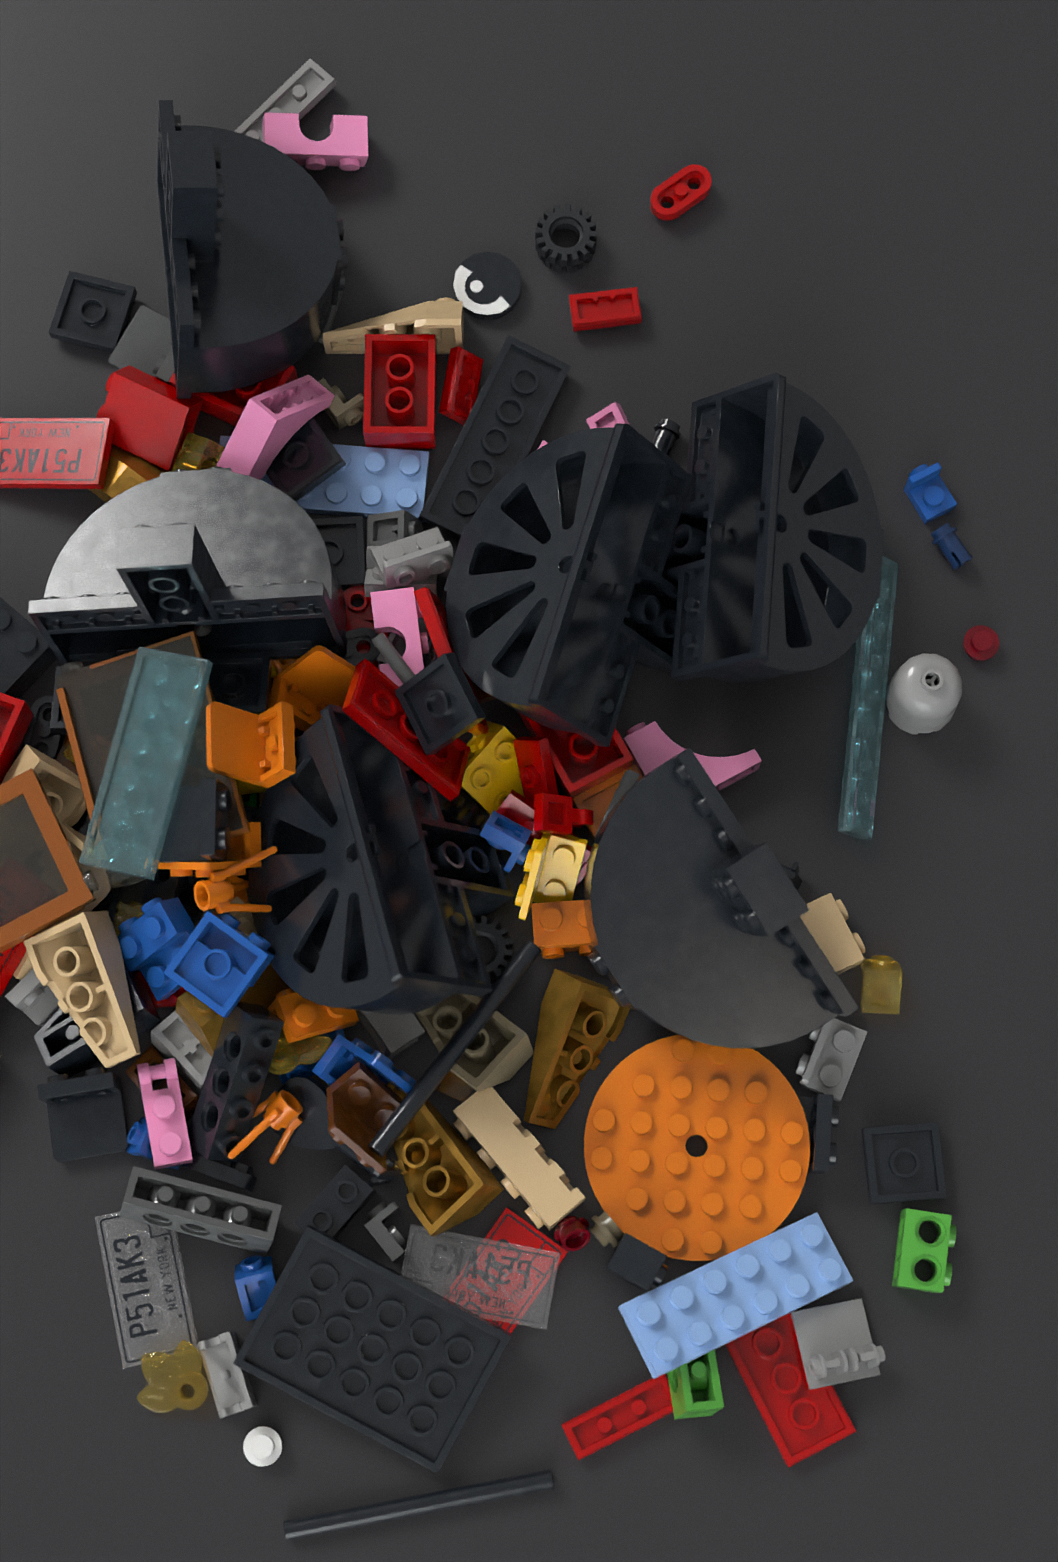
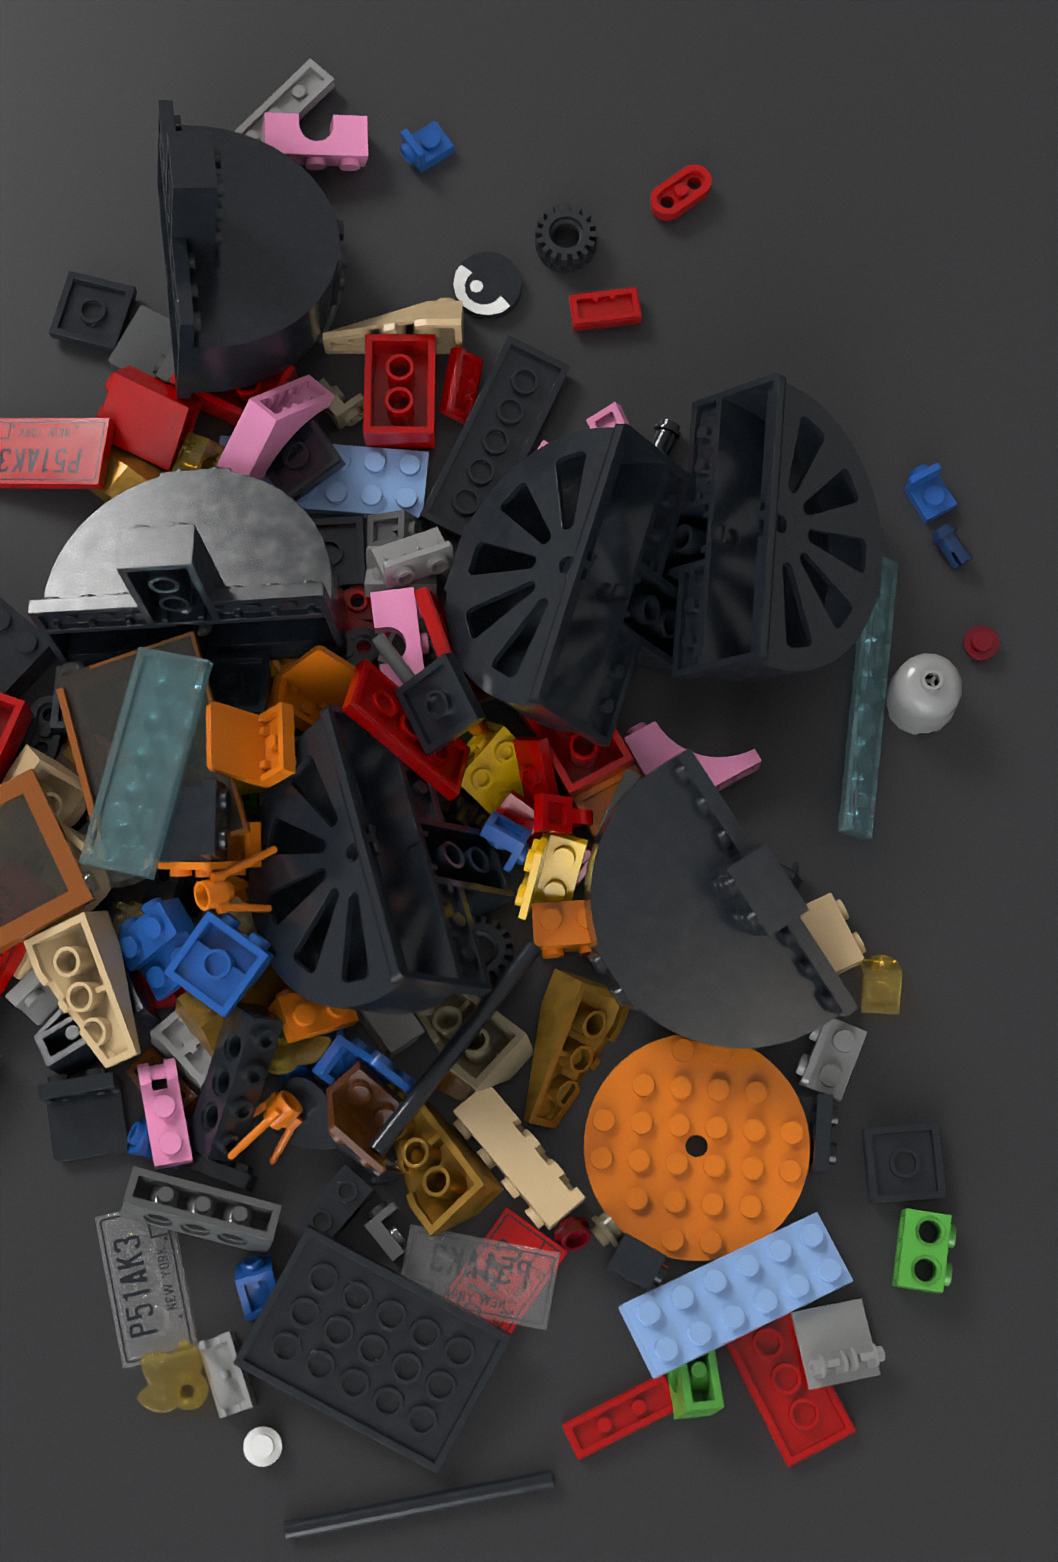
none -> blue bracket [399,120,454,173]

